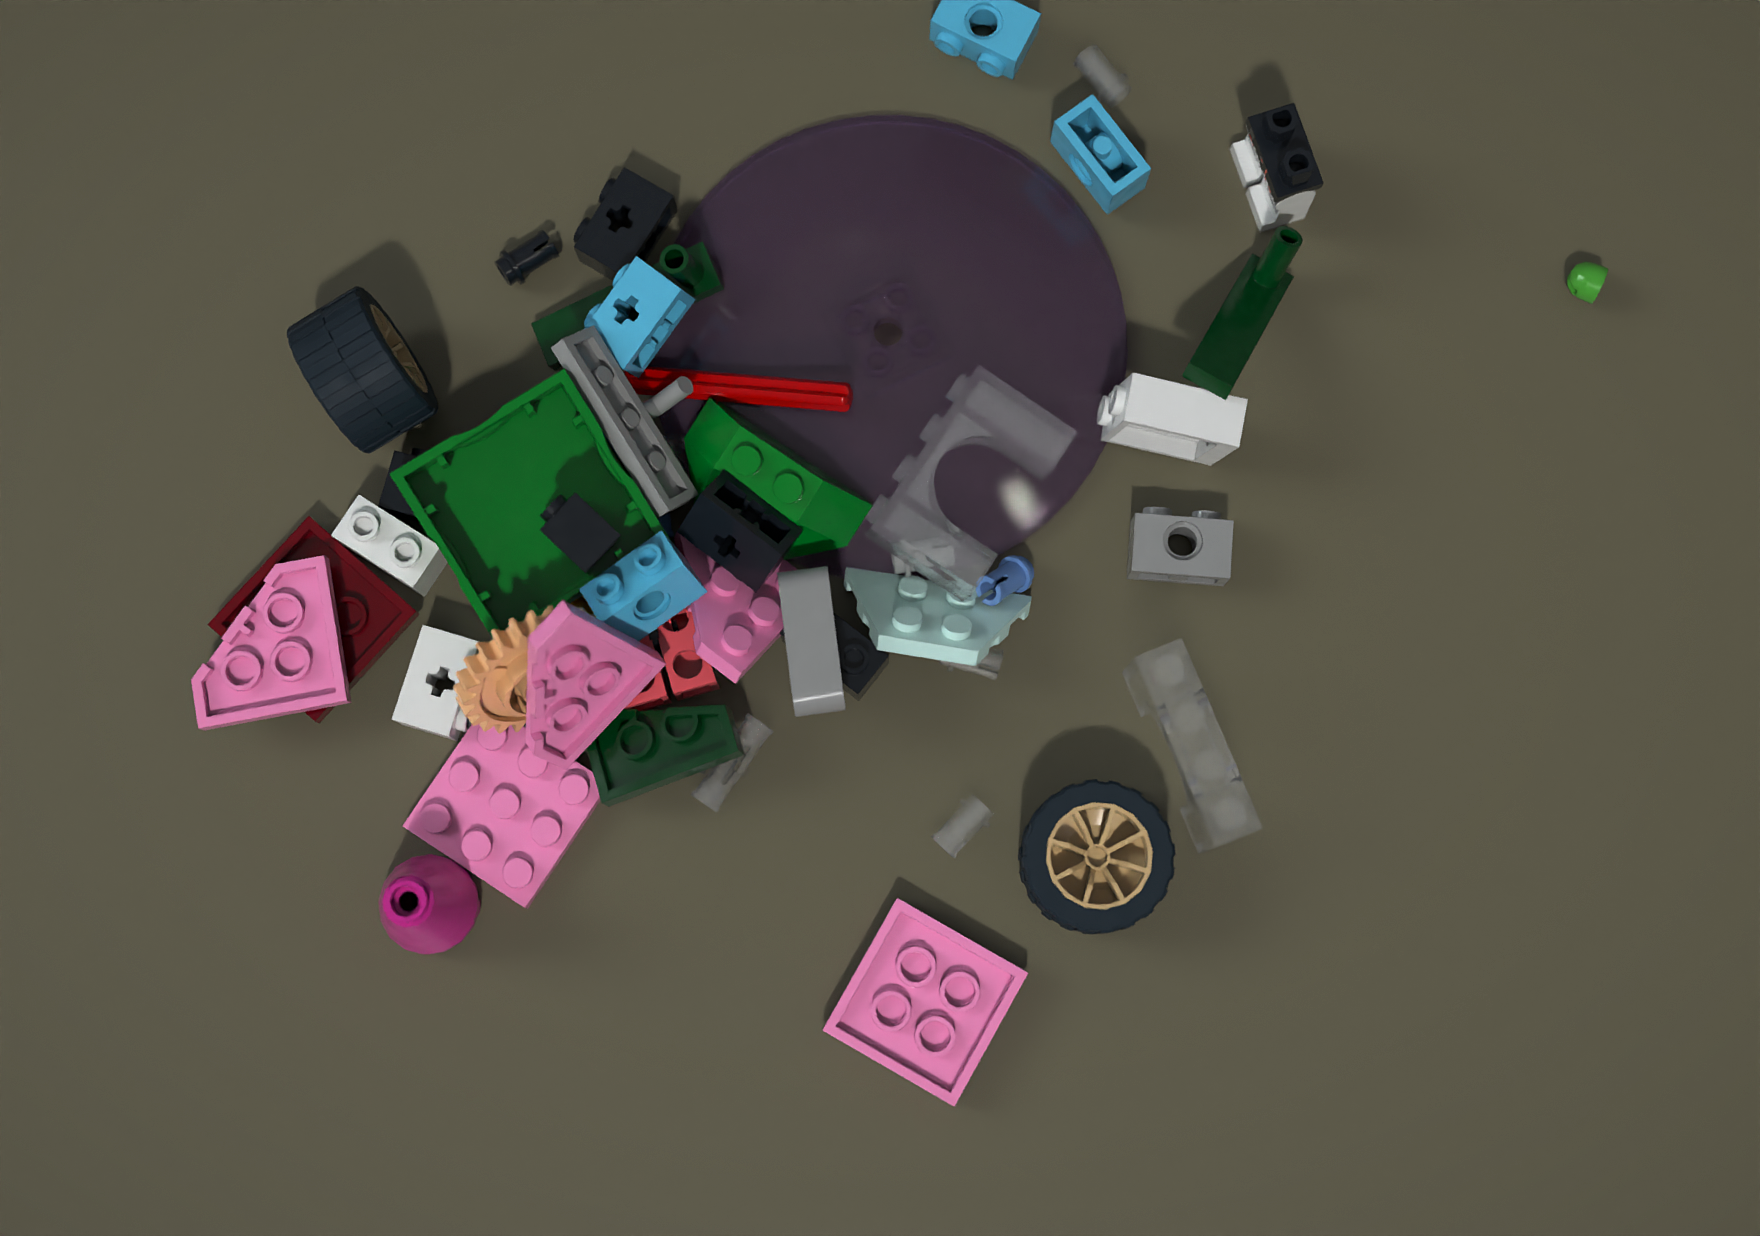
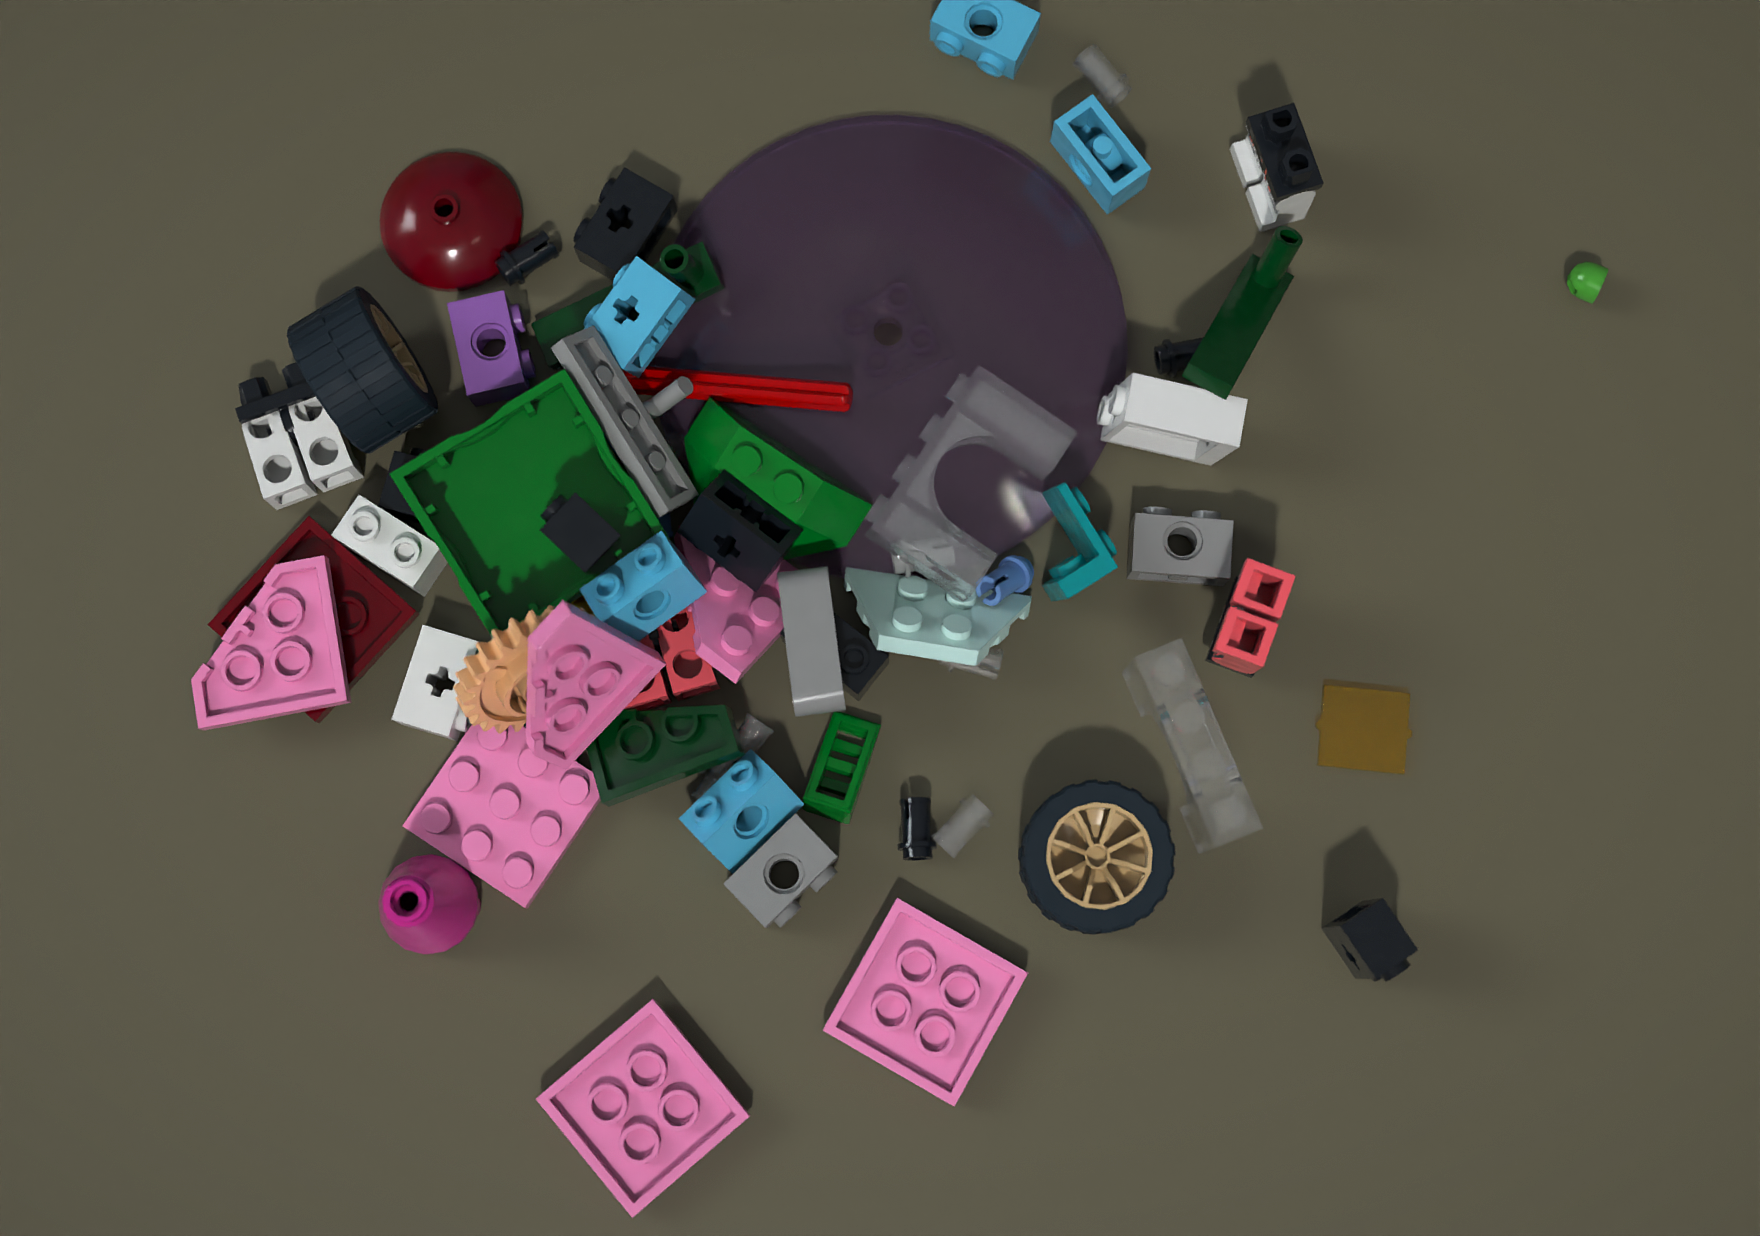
none -> white hips [235,362,364,510]
none -> dark red dish [380,152,523,292]
none -> medium lavender brick [447,290,536,407]
none -> bright pink plate [536,999,751,1218]
none -> medium azure brick [679,749,804,874]
none -> light grey brick [723,813,838,928]
none -> green slope [803,711,881,824]
none -> black pin [898,797,937,861]
none -> teal bracket [1042,482,1118,601]
none -> black pin [1154,337,1203,377]
none -> coral hips [1205,558,1296,678]
none -> clear yellow piece [1315,685,1412,775]
none -> black brick [1321,898,1418,982]

